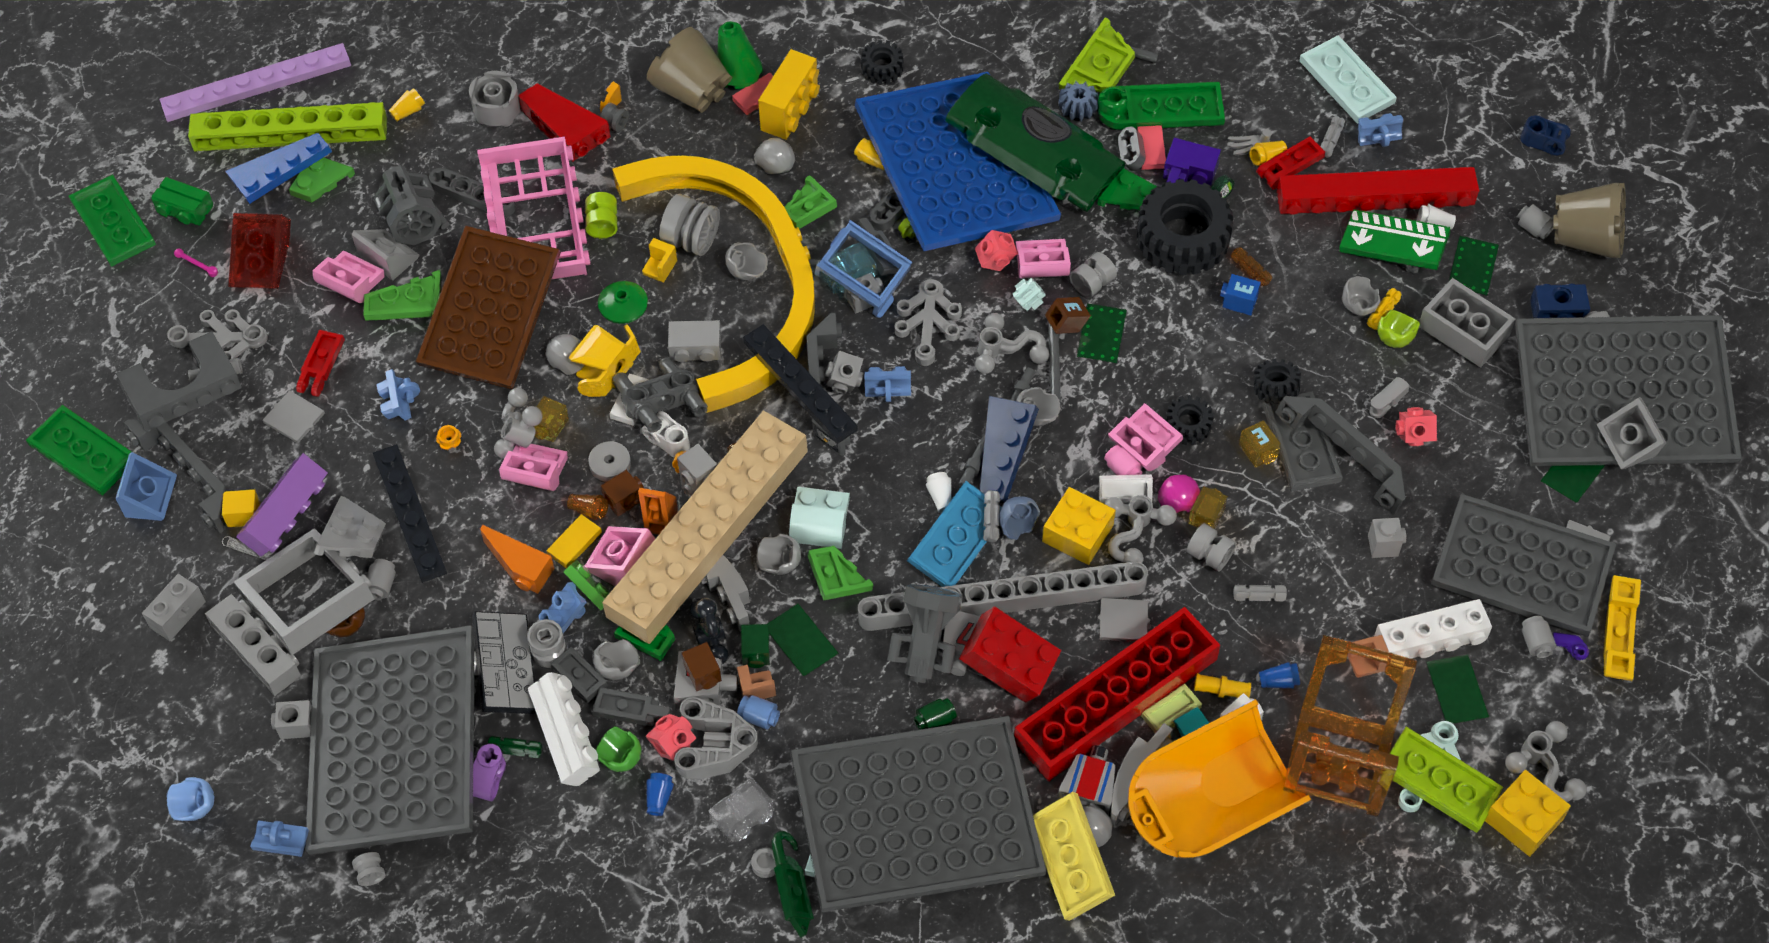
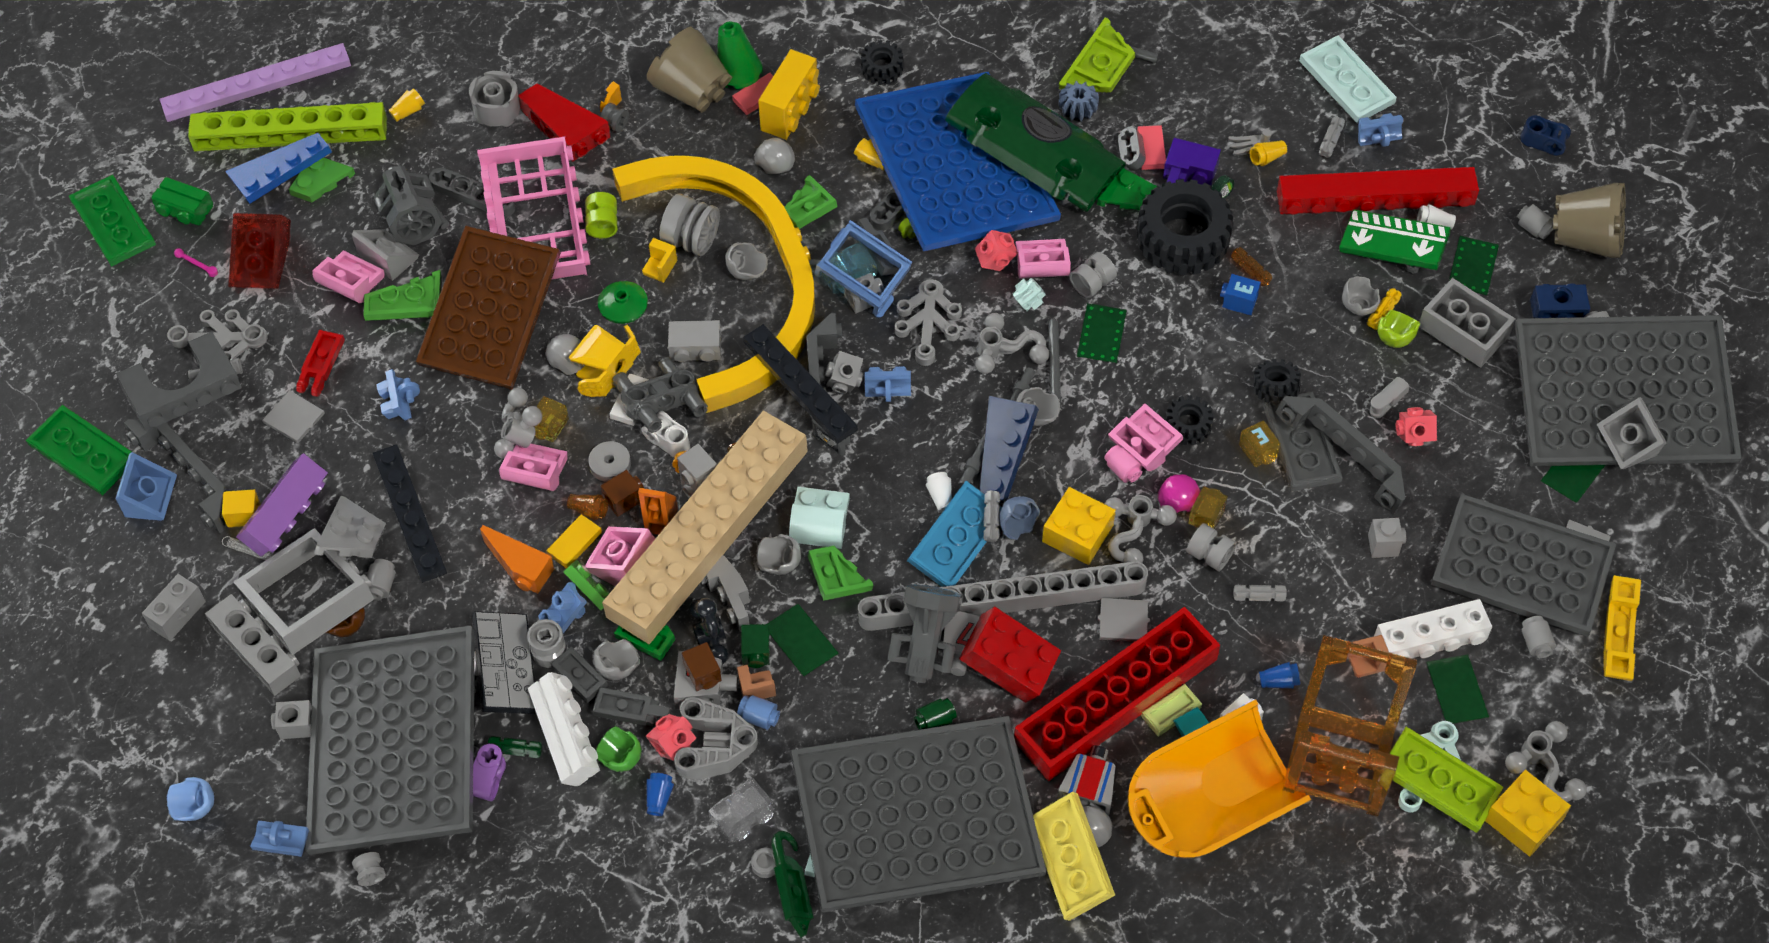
light orange plate [436,425,461,450] -> none
reddish brown brick [1045,297,1091,334] -> none
green plate [1098,82,1225,130] -> none
white tile [1099,474,1153,503] -> none
light grey slope [1110,723,1173,827] -> none
yellow pin [1194,673,1251,698] -> none
red plate [1256,136,1325,189] -> none
dark purple arm [1552,632,1589,660] -> none

